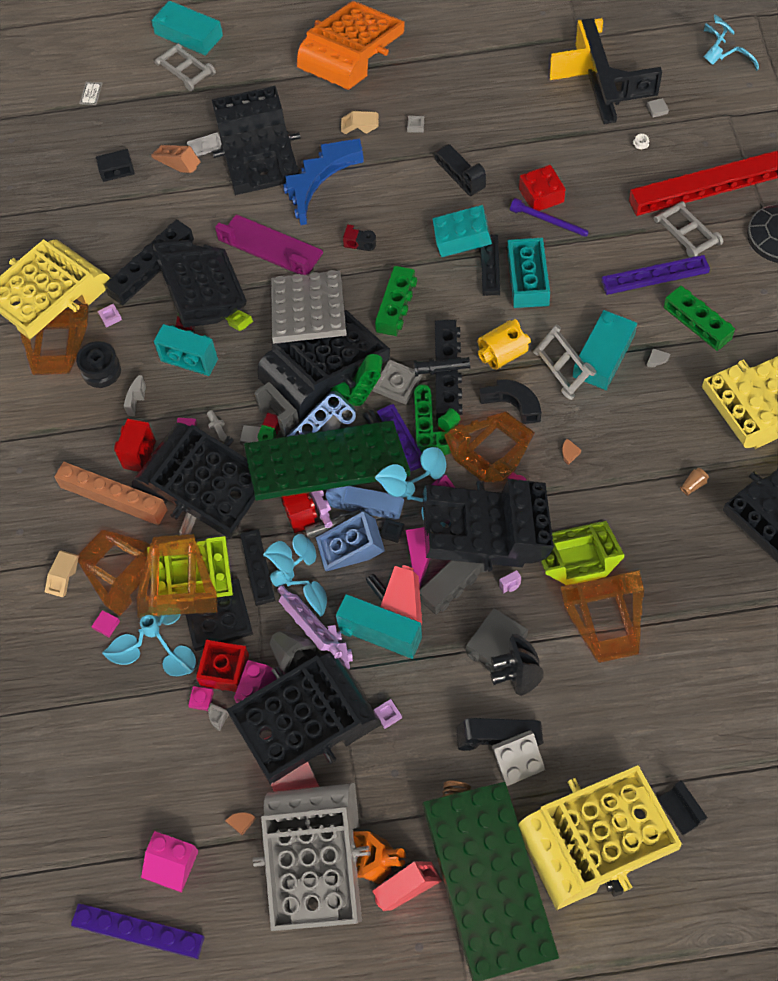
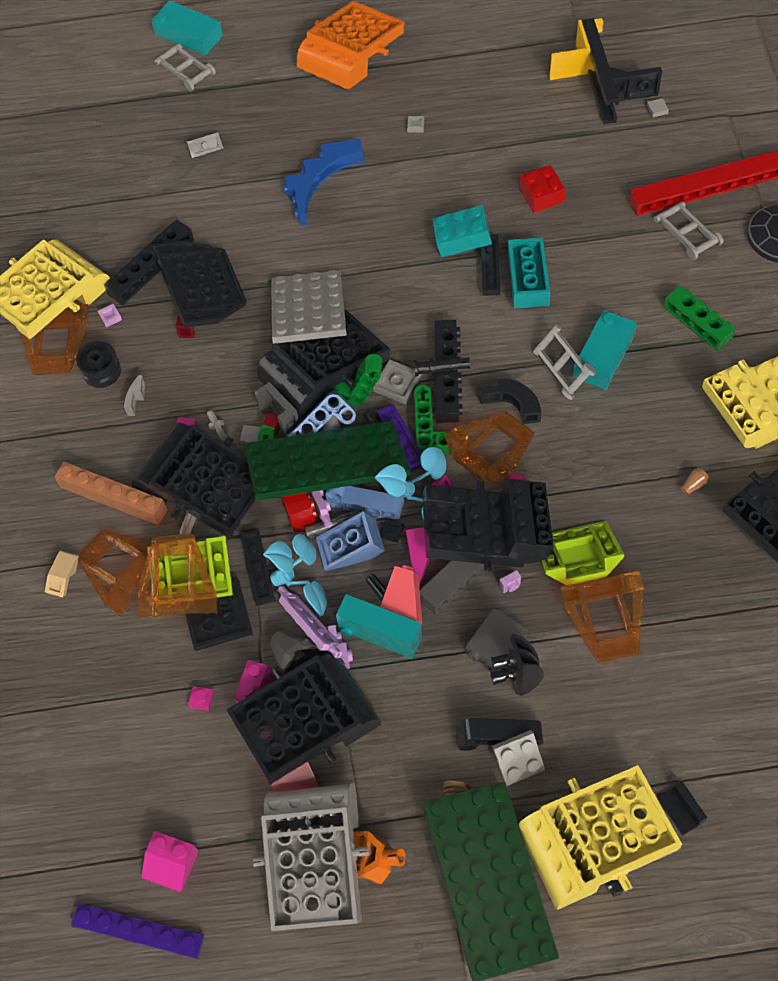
sticker [79,82,103,105] -> none
dark pink tile [91,610,120,637] -> none
black brick [96,149,135,182] -> none
medium azure plant [102,603,196,677] -> none
red brick [114,418,156,472] -> none
nougat slope [151,145,200,173] -> none
teal brick [154,324,218,376] -> none
red brick [196,640,249,692] -> none
light grey tile [208,703,228,731] -> none
black piece [212,85,301,195] -> none
magenta bracket [215,215,323,275] -> none
lime plate [225,310,253,331] -> none
nougat tile [225,812,256,835] -> none
tan slope [341,111,379,135] -> none
leg [343,224,376,251] -> none
coral slope [373,861,442,911] -> none
lavender plate [374,699,402,729] -> none
green brick [375,266,417,336] -> none
black beam [433,144,486,196] -> none
green leg [438,408,463,443] -> none
yellow cylinder [478,319,531,370] -> none
dark purple piece [510,198,589,236] -> none
nougat tile [562,439,581,465] -> none
dark purple plate [601,255,710,295] -> none
white plate [633,134,650,150] -> none
light grey tile [647,349,671,367] -> none
medium azure plant [703,14,759,71] -> none

